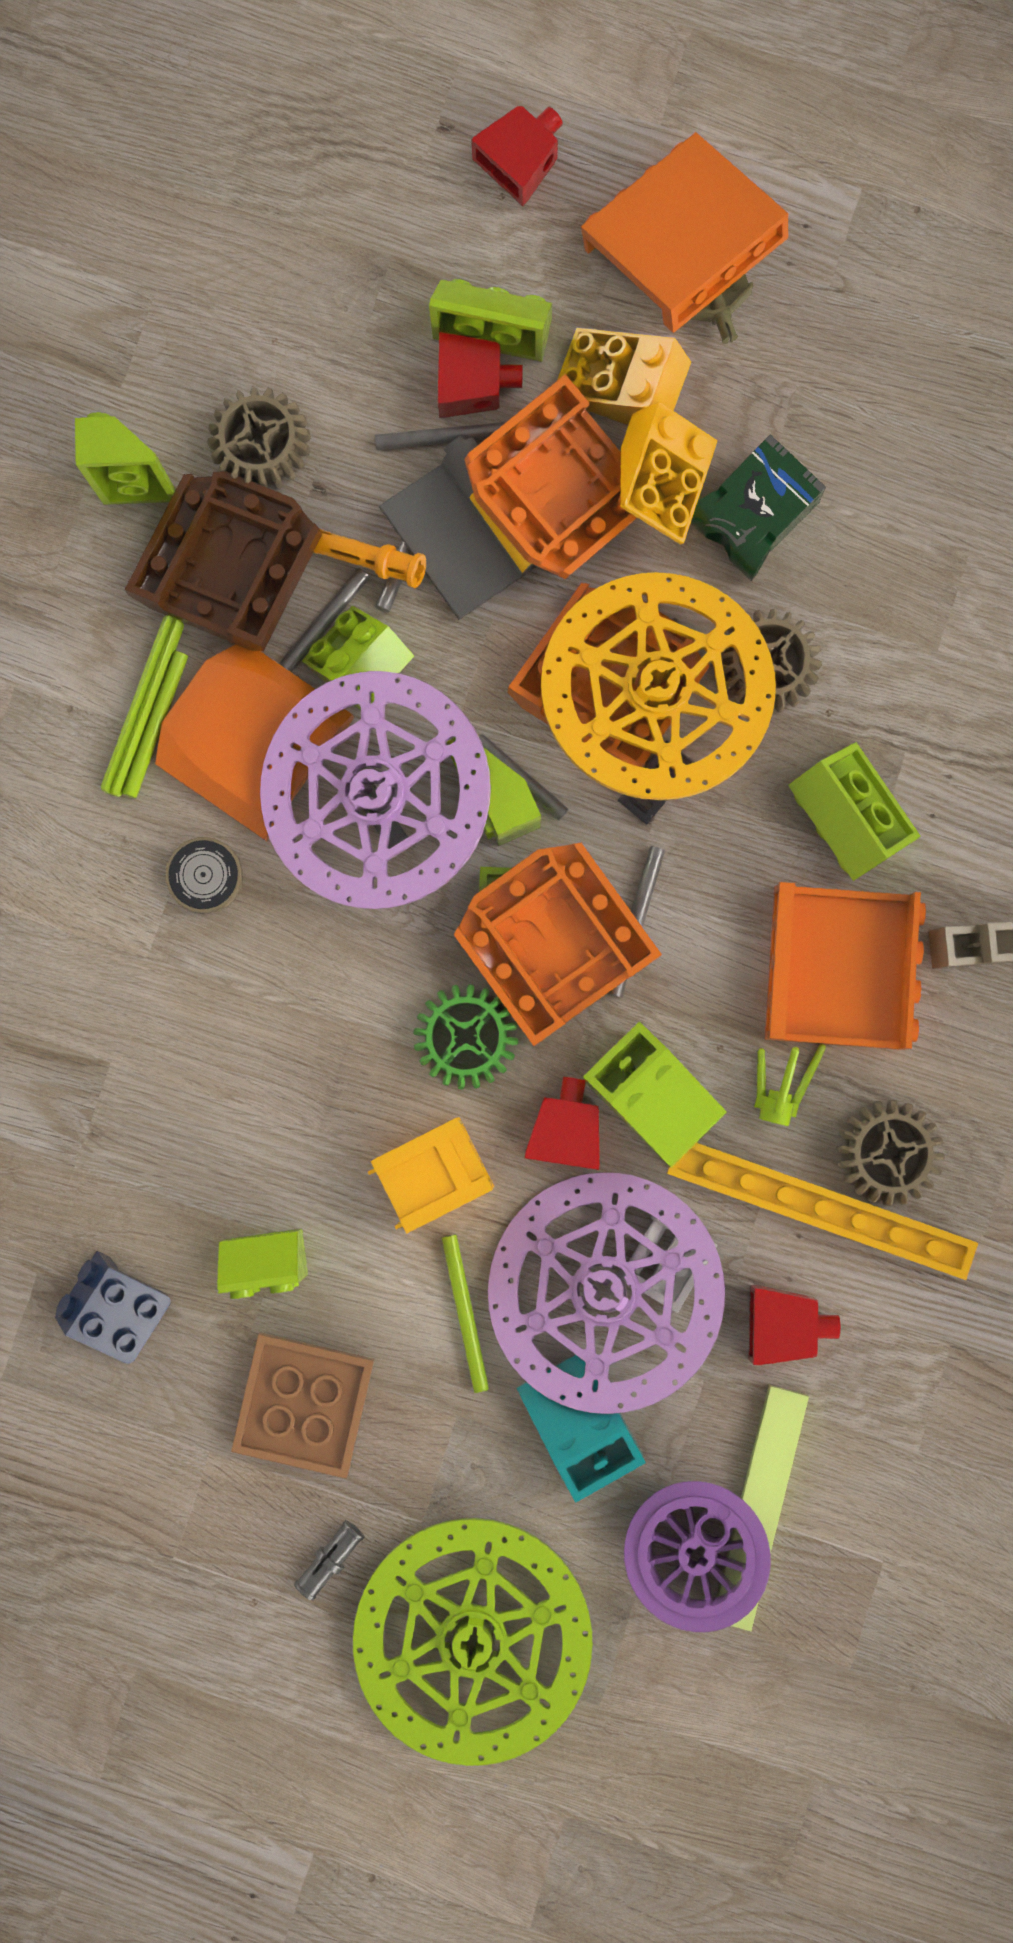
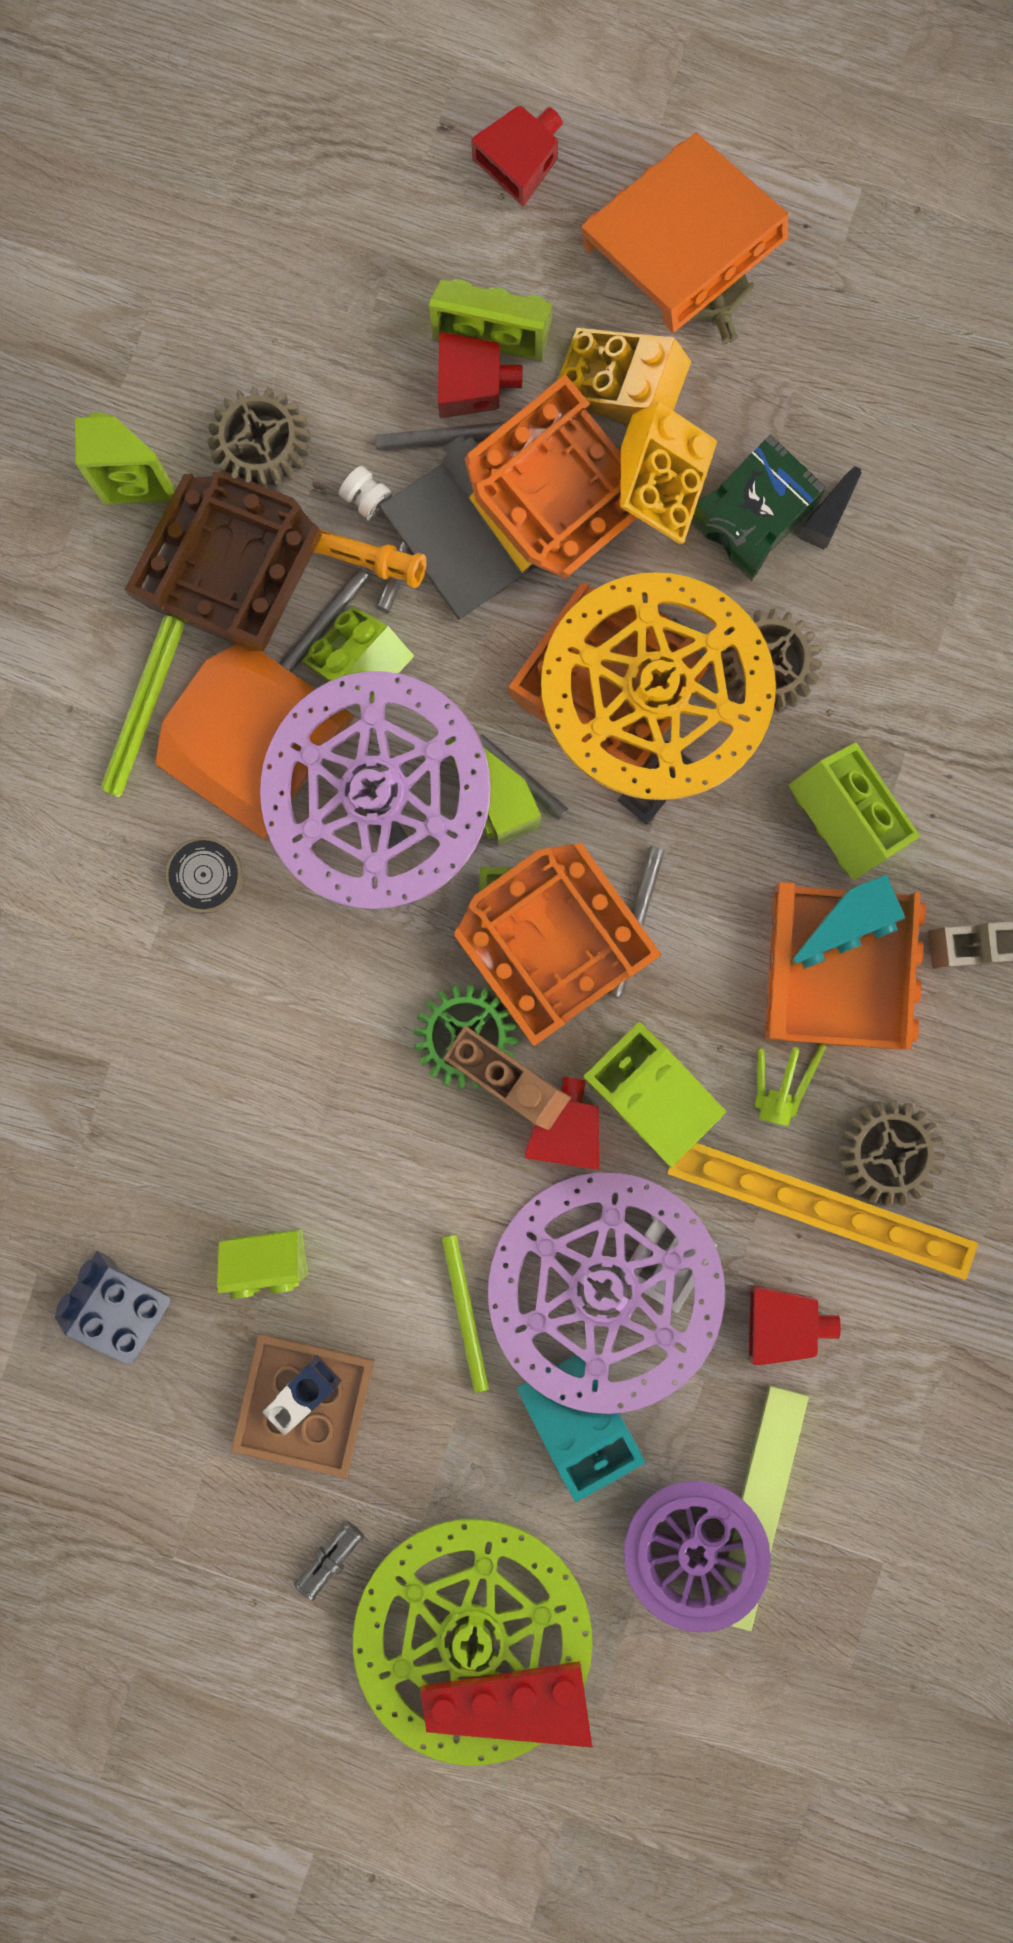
lime bar [122,651,189,799] -> none
yellow container [368,1117,494,1234] -> none
none -> leg [262,1355,342,1436]
none -> white wheel [339,466,392,521]
none -> red wing [421,1661,593,1748]
none -> medium nougat slope [443,1026,571,1130]
none -> teal slope [790,874,906,969]
none -> black slope [798,466,862,550]

